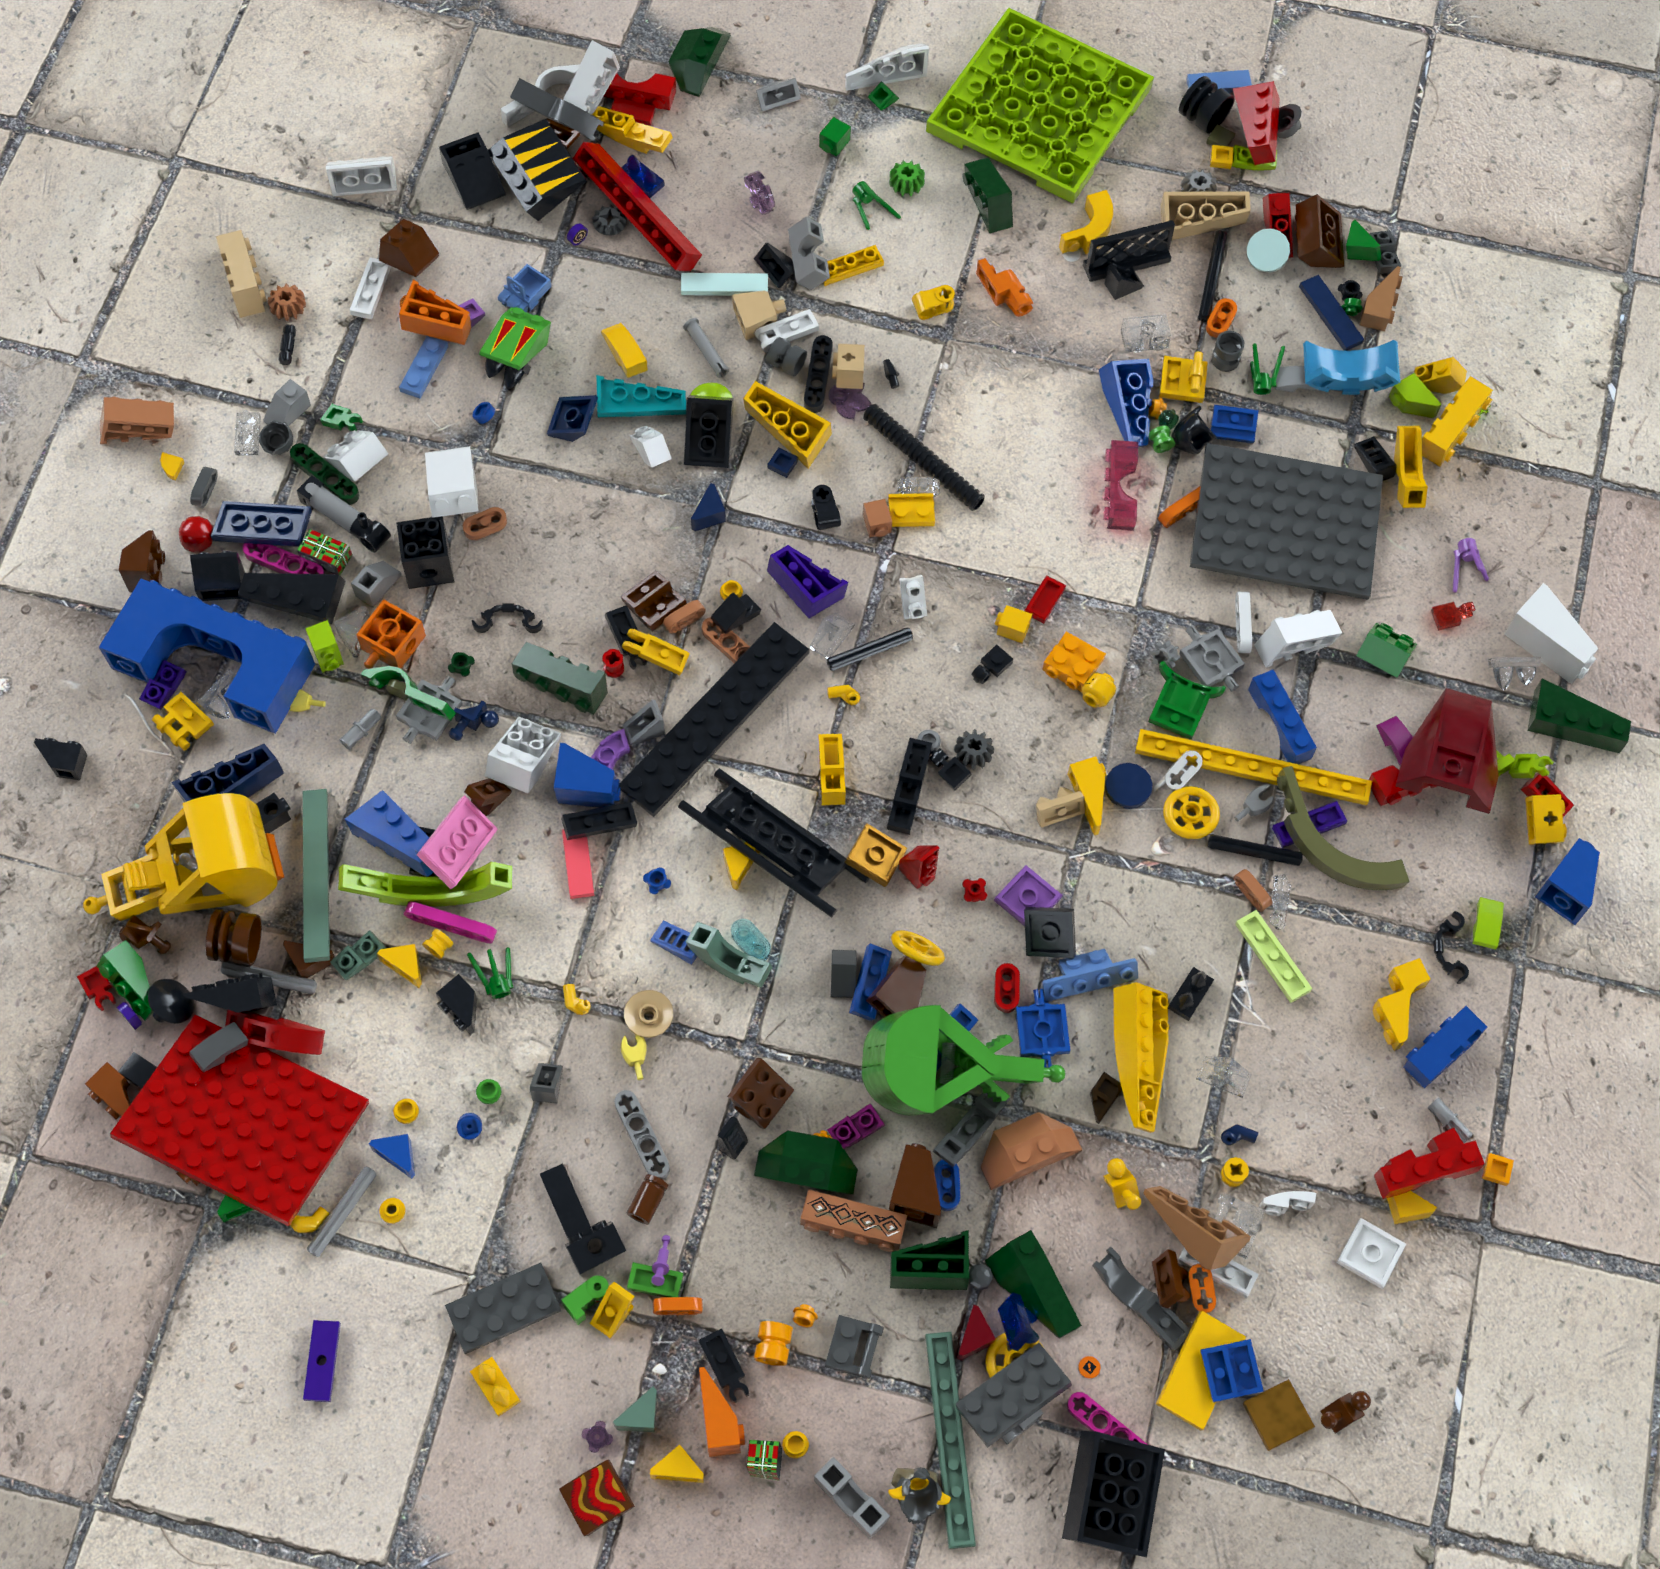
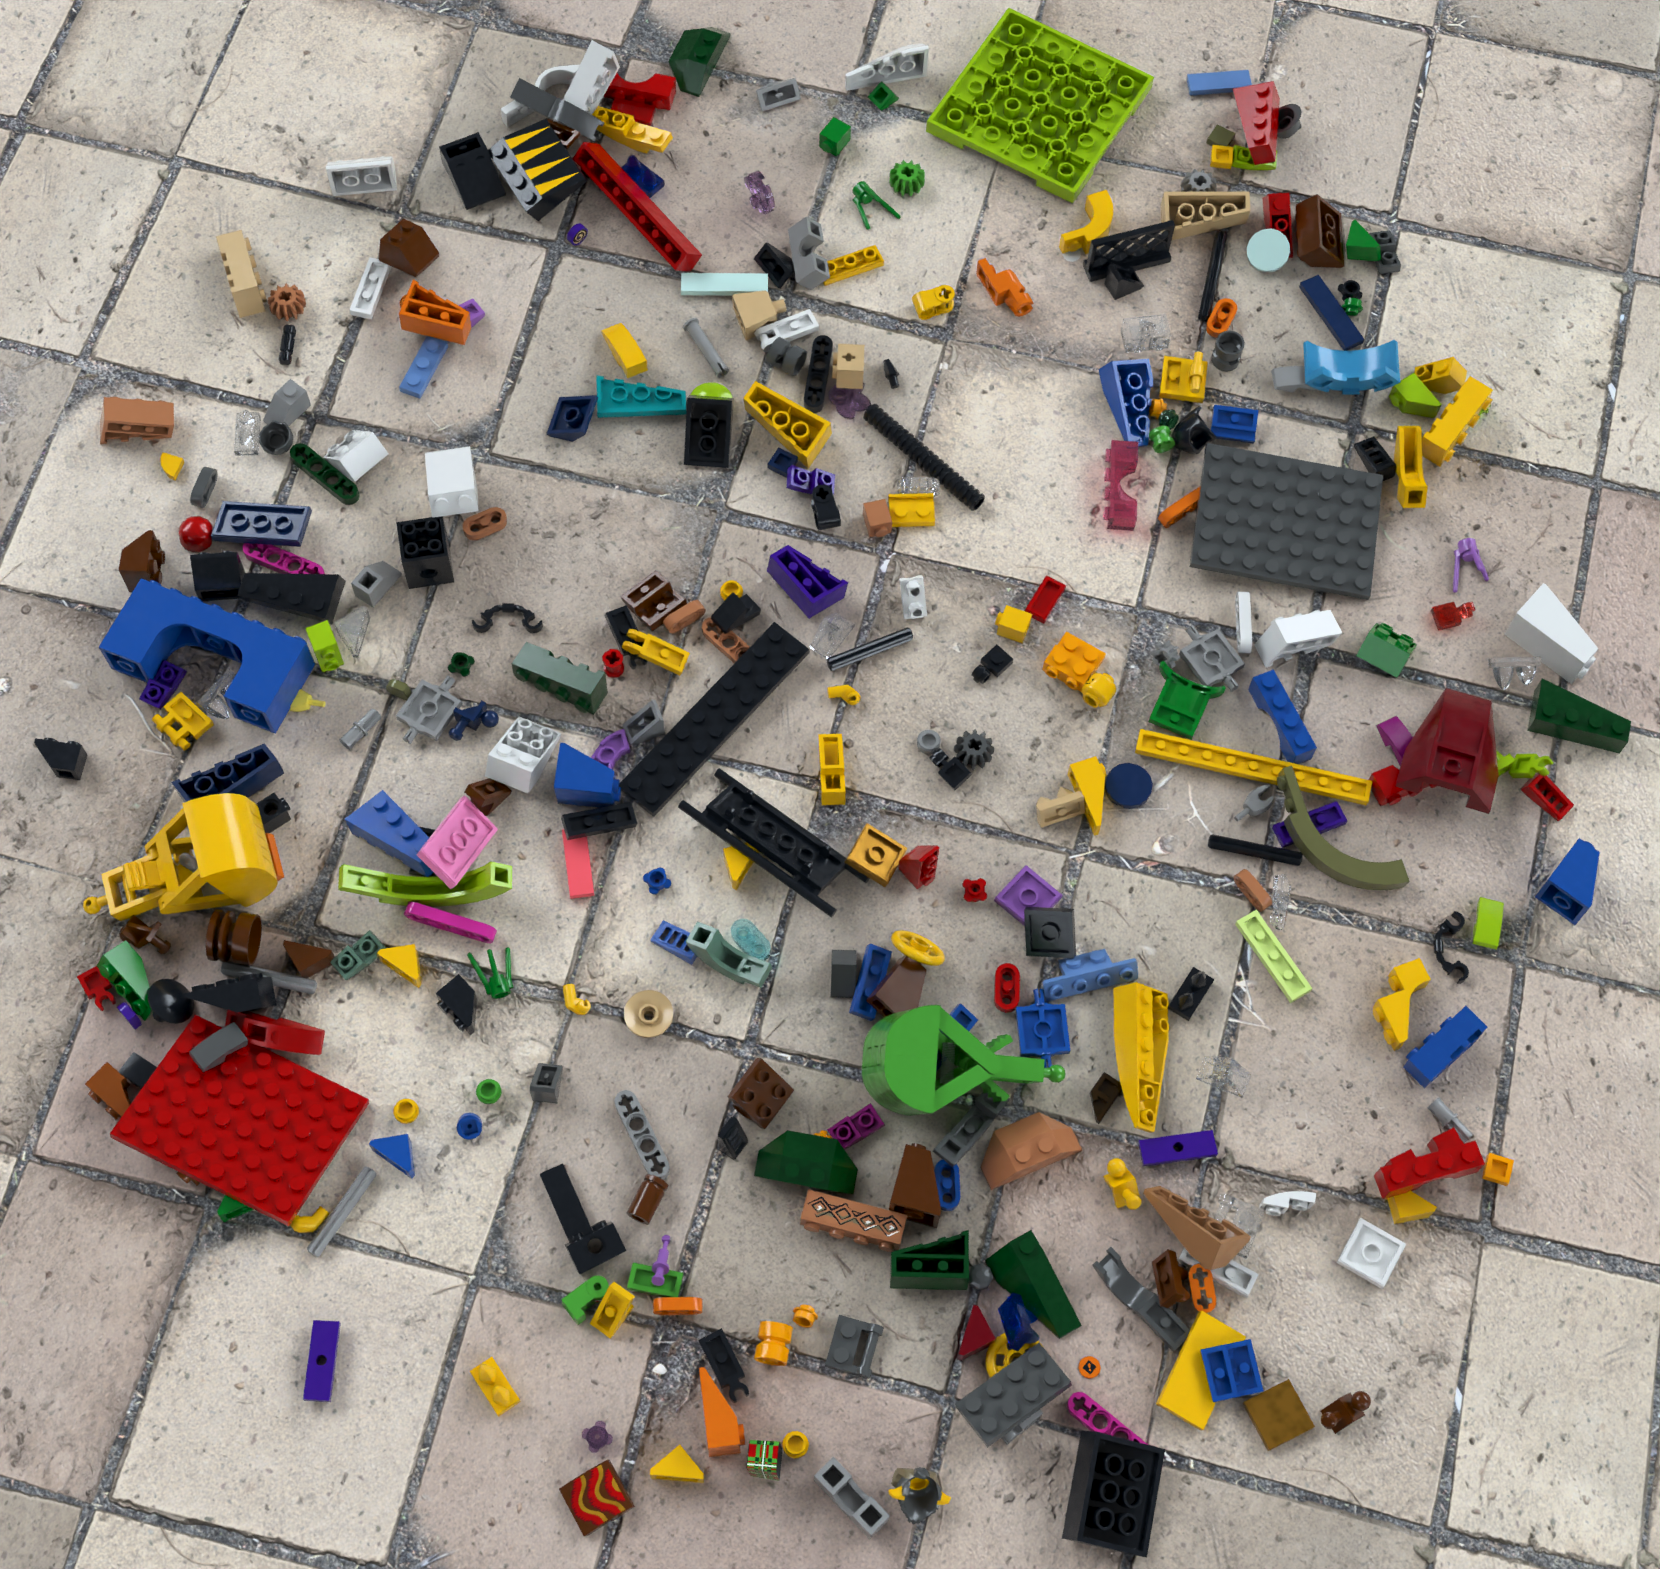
piece [296,475,391,553] -> none
piece [297,529,353,576] -> none
sand green tile [303,789,330,963] -> none
green plate [320,404,363,431] -> none
orange piece [356,599,426,669] -> none
green piece [361,666,456,721] -> none
yellow plate [379,1198,406,1224] -> none
yellow wheel [422,928,454,959] -> none
dark grey plate [445,1262,561,1354] -> none
blue tile [473,402,495,424] -> none
bright green slope [479,307,551,370] -> none
black tile [485,358,531,390] -> none
medium blue piece [498,264,551,312] -> none
dark grey gear [592,205,627,235] -> none
sand green slope [613,1386,658,1432] -> none
light yellow hand [621,1034,647,1080] -> none
white slope [630,426,672,467] -> none
dark blue slope [691,483,726,531] -> none
black slope [887,738,932,835] -> none
sand green tile [925,1332,976,1549] -> none
dark green wedge [962,157,1013,234] -> none
yellow plate [1163,786,1220,839] -> none
white beam [1165,750,1203,790] -> none
black wheel [1178,76,1235,134] -> none
dark blue arm [1221,1124,1258,1146] -> none
yellow wheel [1221,1157,1249,1187] -> none
green plant [1250,343,1285,395] -> none
medium nougat slope [1359,266,1403,332] -> none
yellow brick [1525,794,1567,845] -> none
none -> dark purple slope [786,465,835,494]
none -> dark purple tile [1138,1130,1218,1167]

